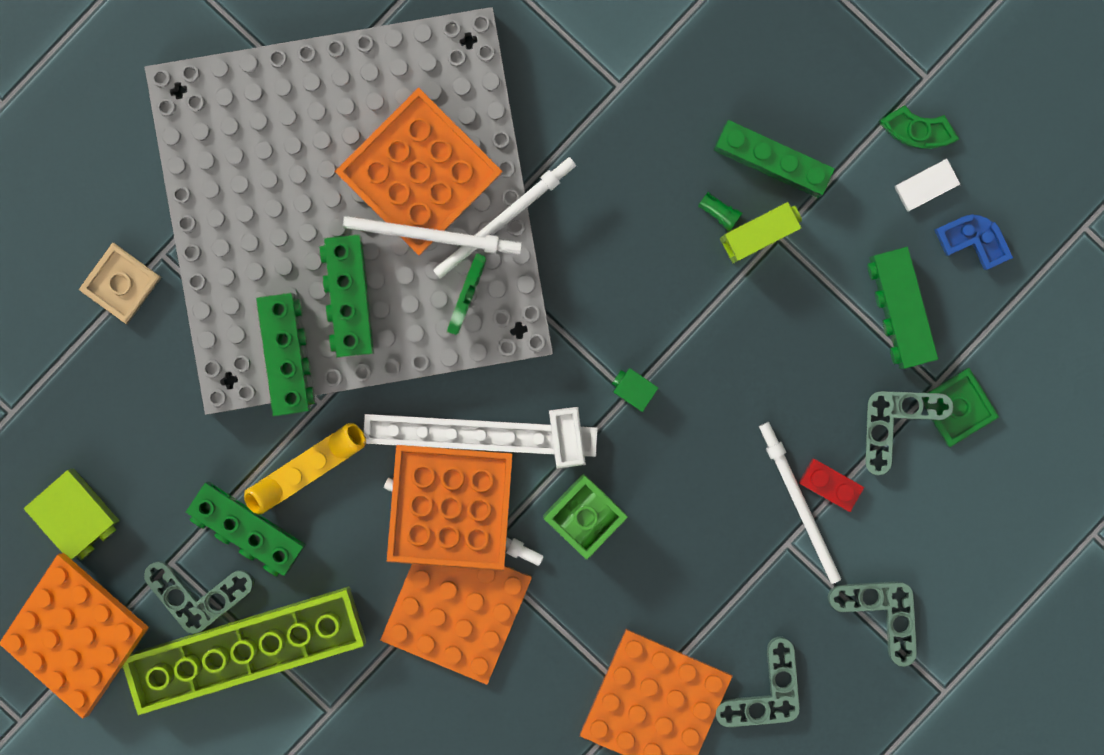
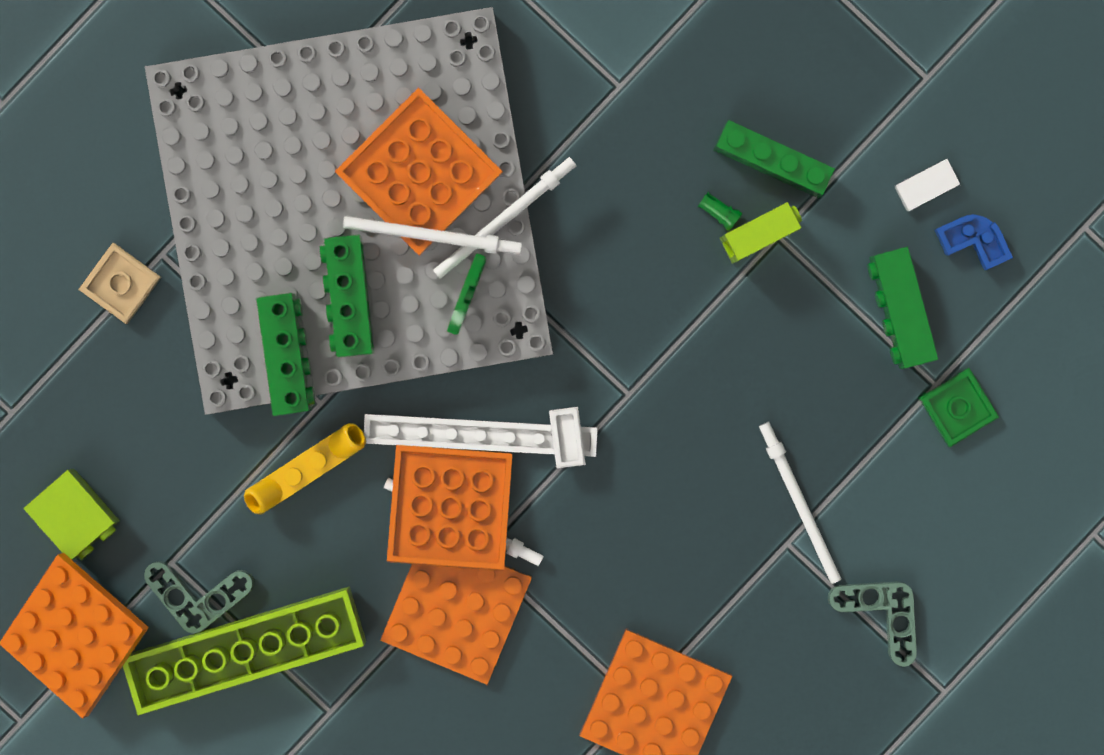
green brick [186,481,306,577] -> none
bright green brick [543,473,628,560] -> none
green brick [611,368,658,412] -> none
sand green beam [715,637,800,727] -> none
red plate [799,458,864,512] -> none
sand green beam [865,391,954,475] -> none
green tile [879,105,959,149] -> none

